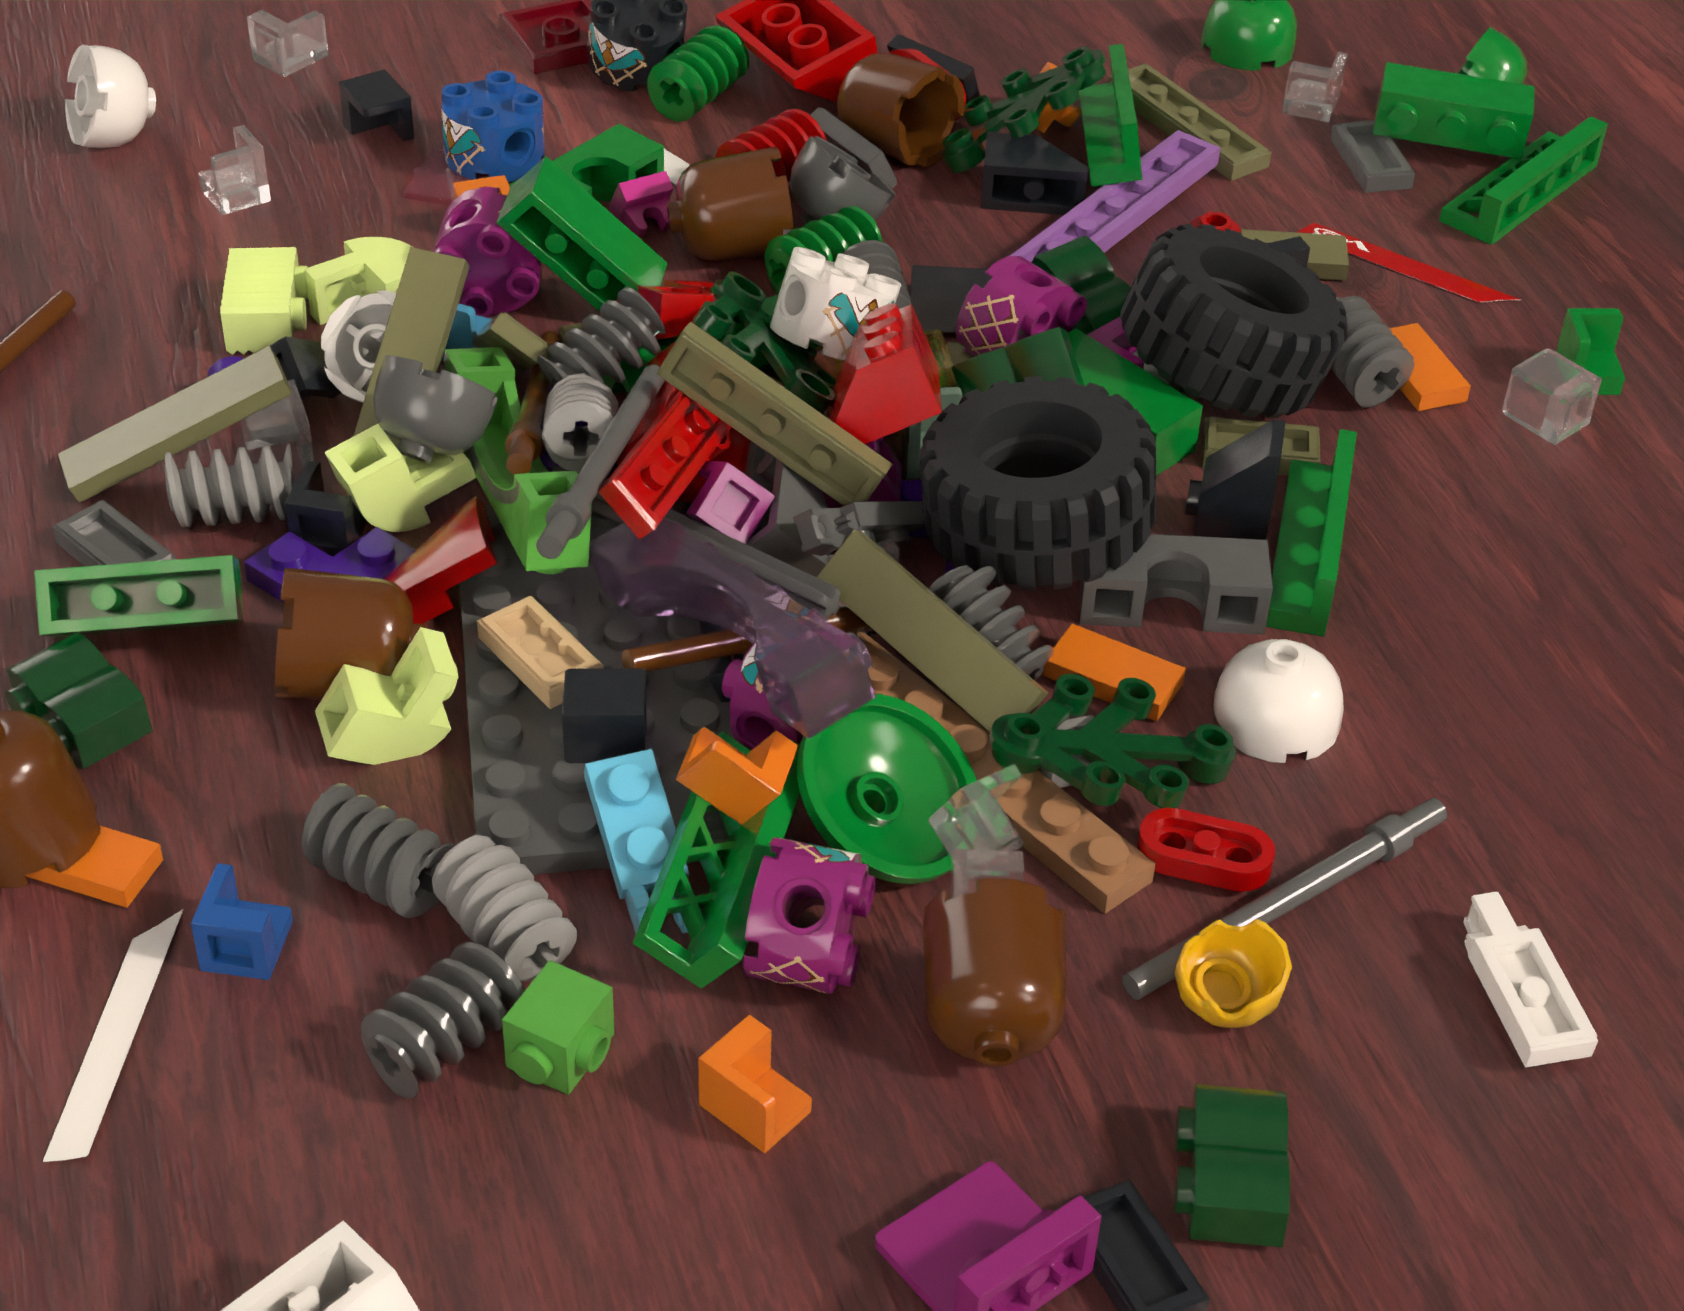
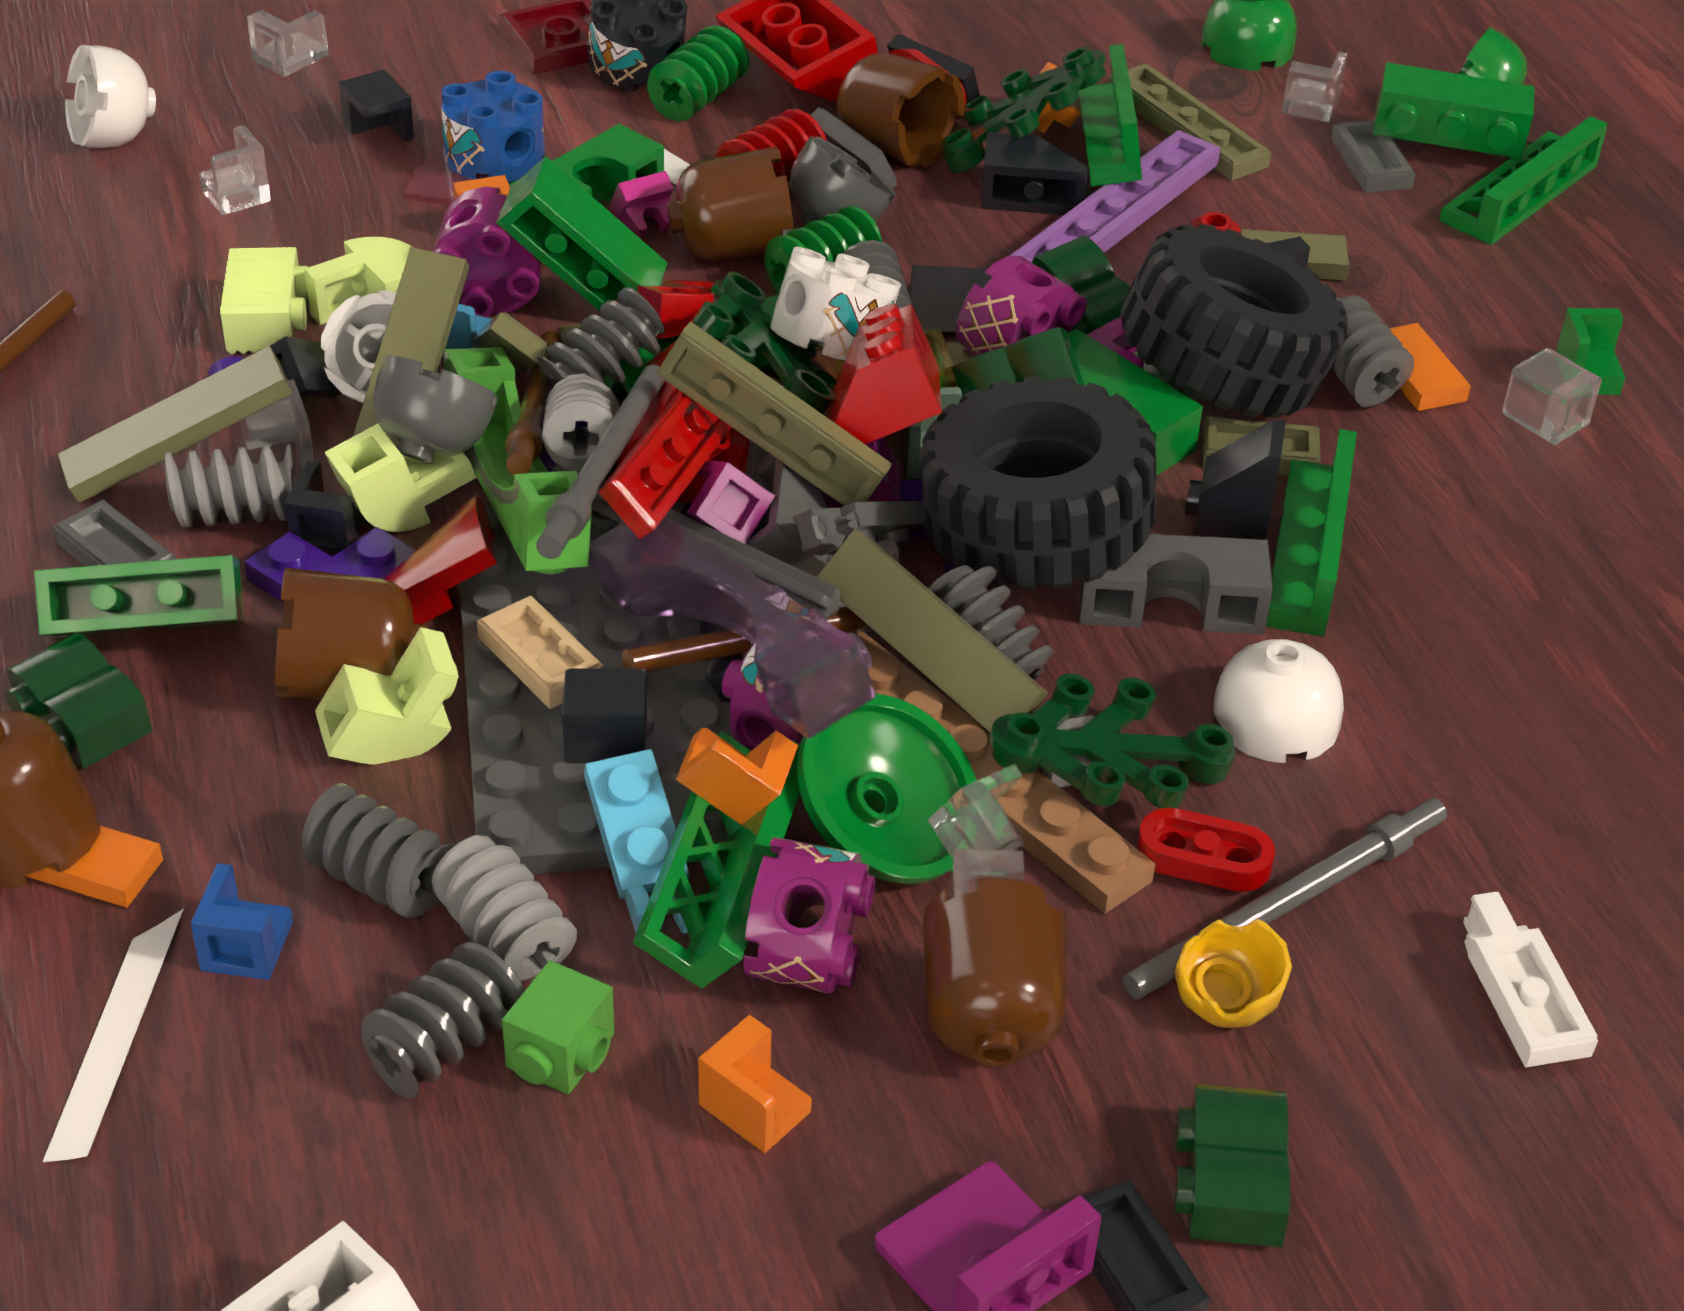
orange tile [1042,623,1186,722] -> none
red sticker [1297,223,1521,303] -> none

